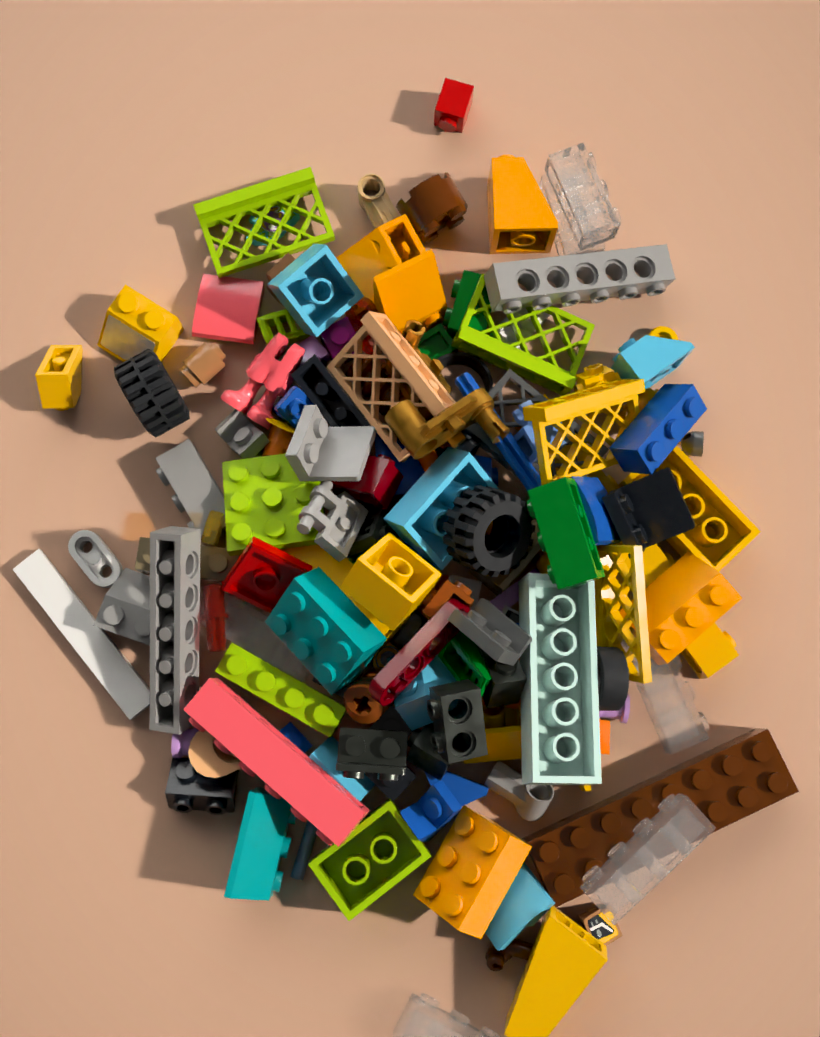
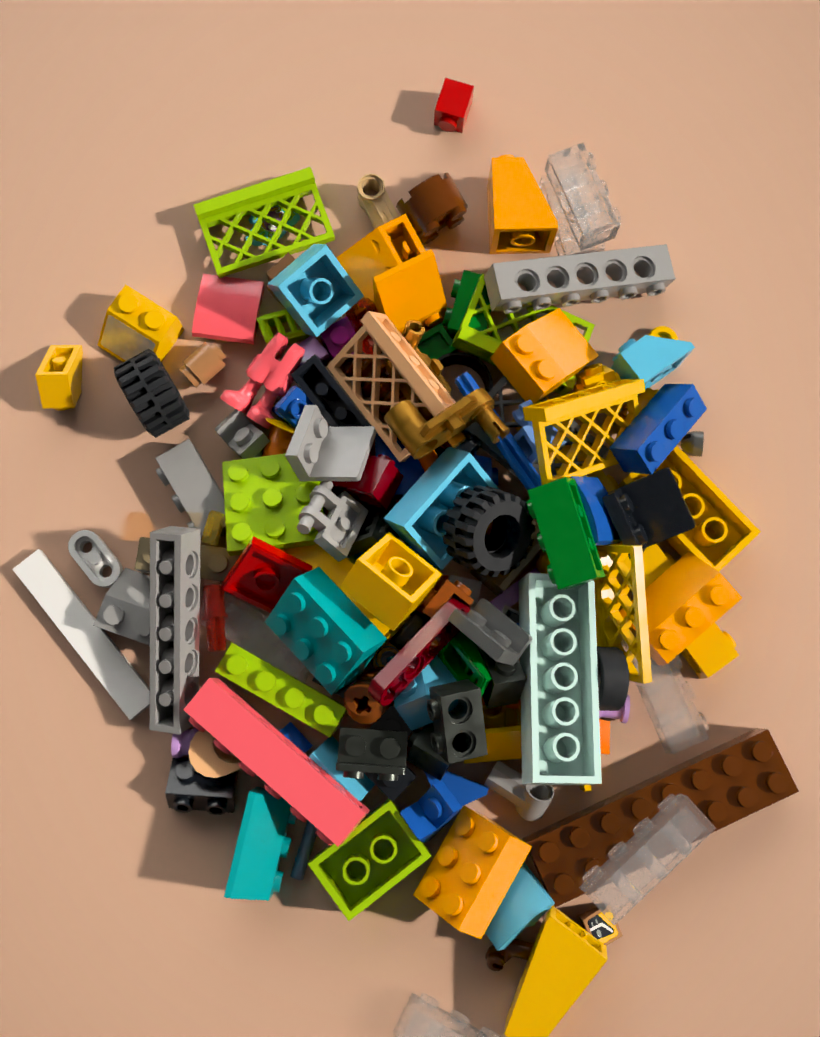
none -> light orange slope [490,308,599,404]

